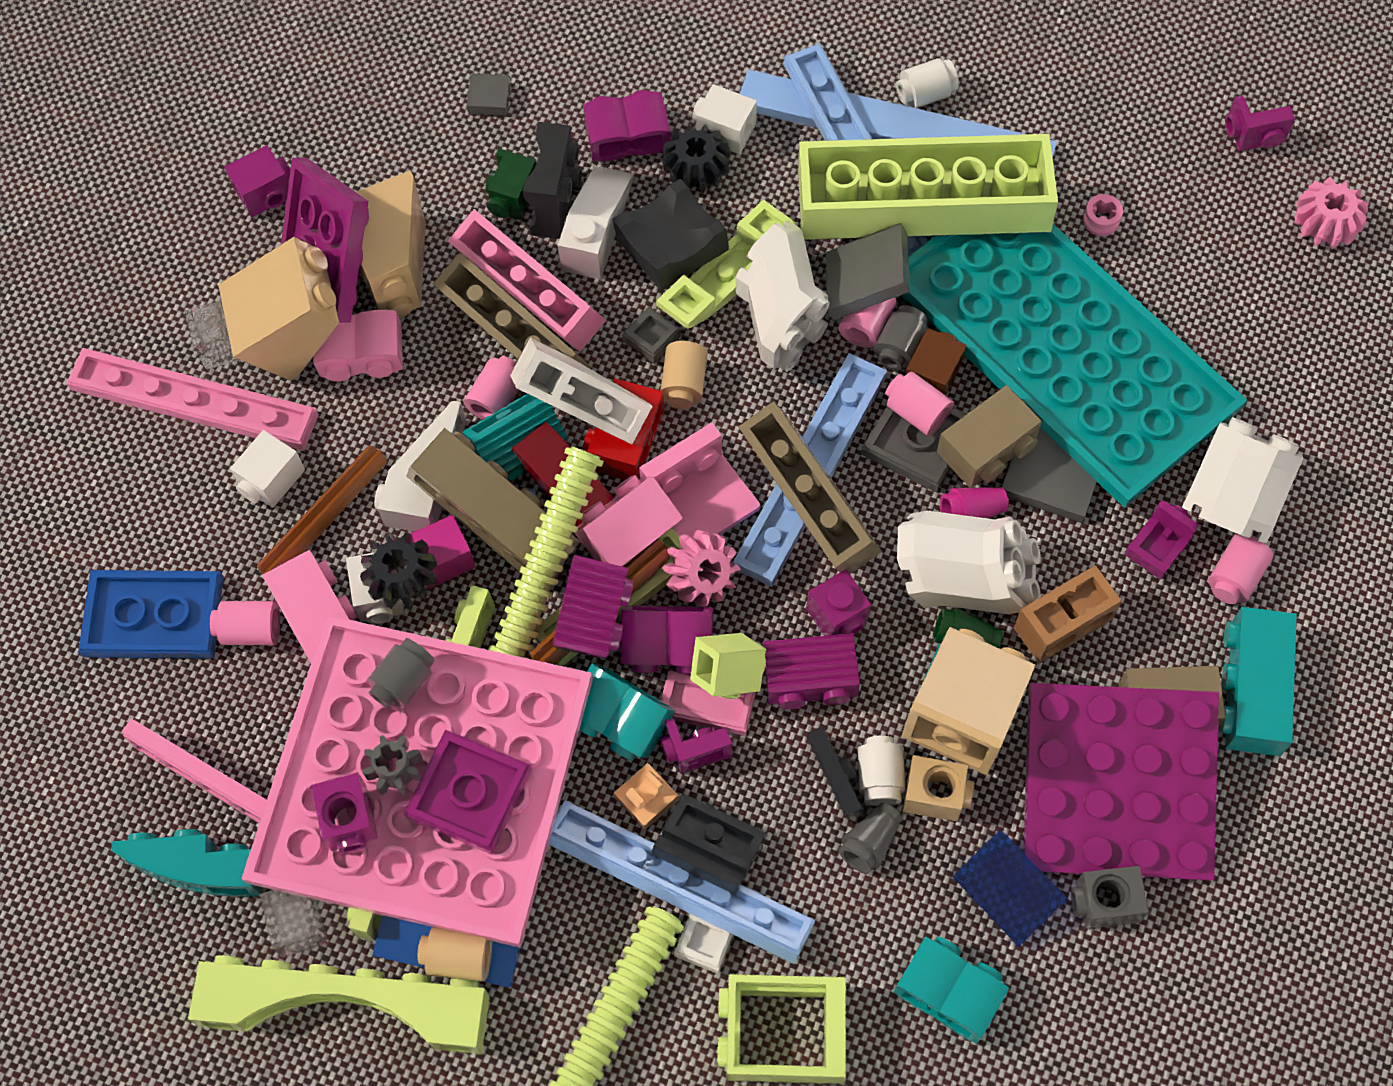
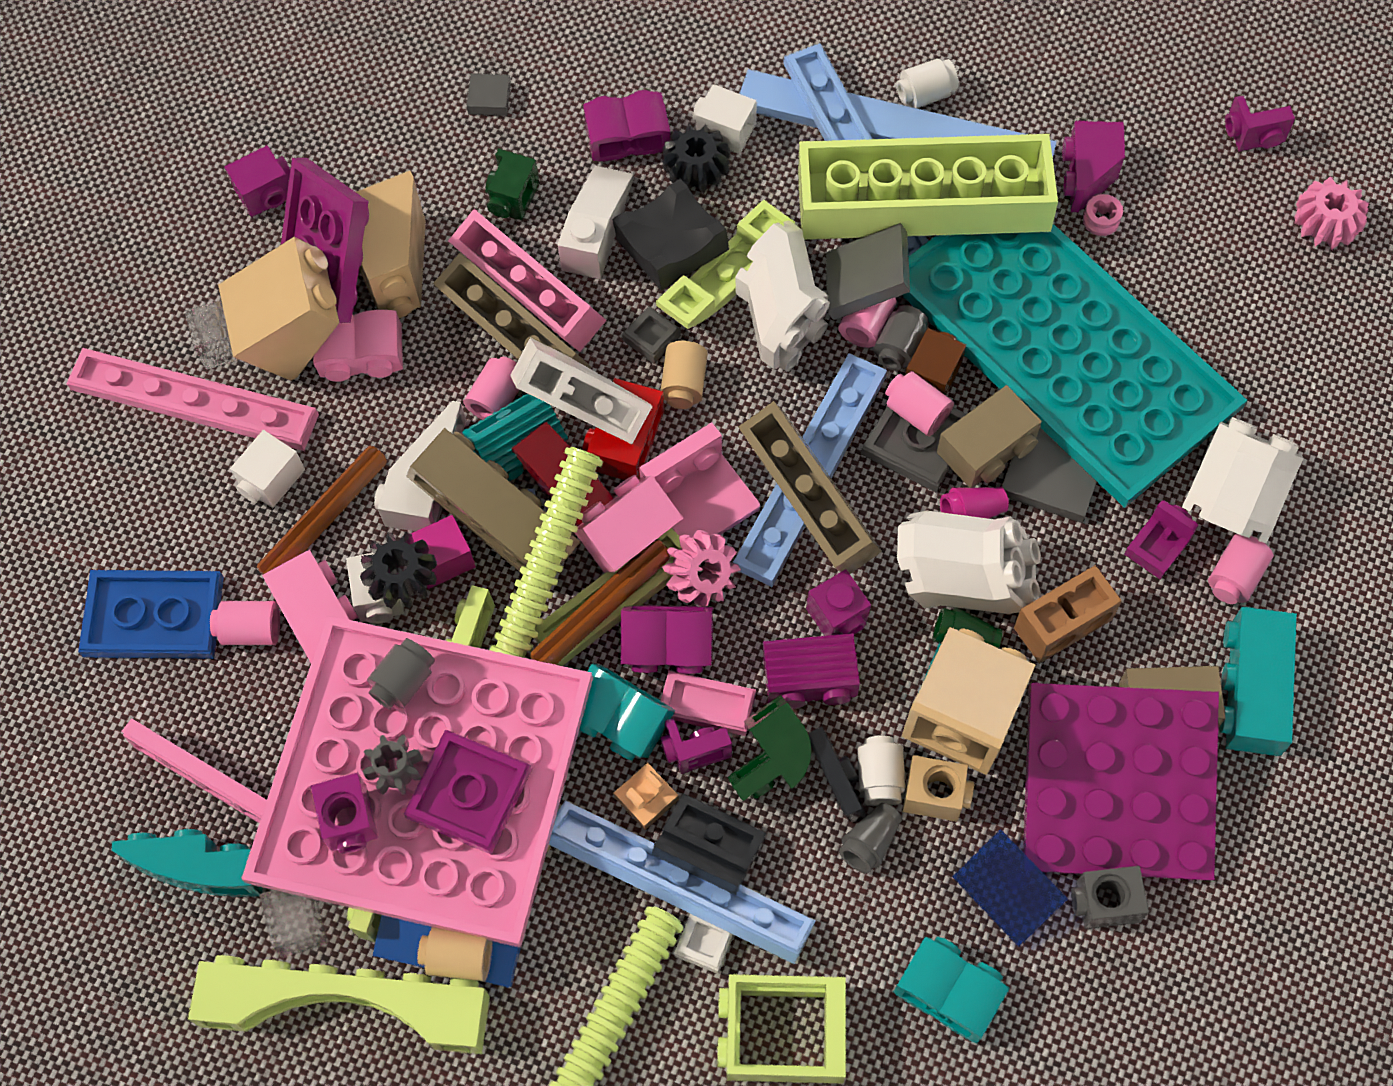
black brick [523,122,582,239] -> none
magenta brick [552,555,634,659] -> none
yellowish green brick [690,633,766,699] -> none
none -> dark green brick [727,695,811,801]
none -> magenta slope [1062,121,1125,212]

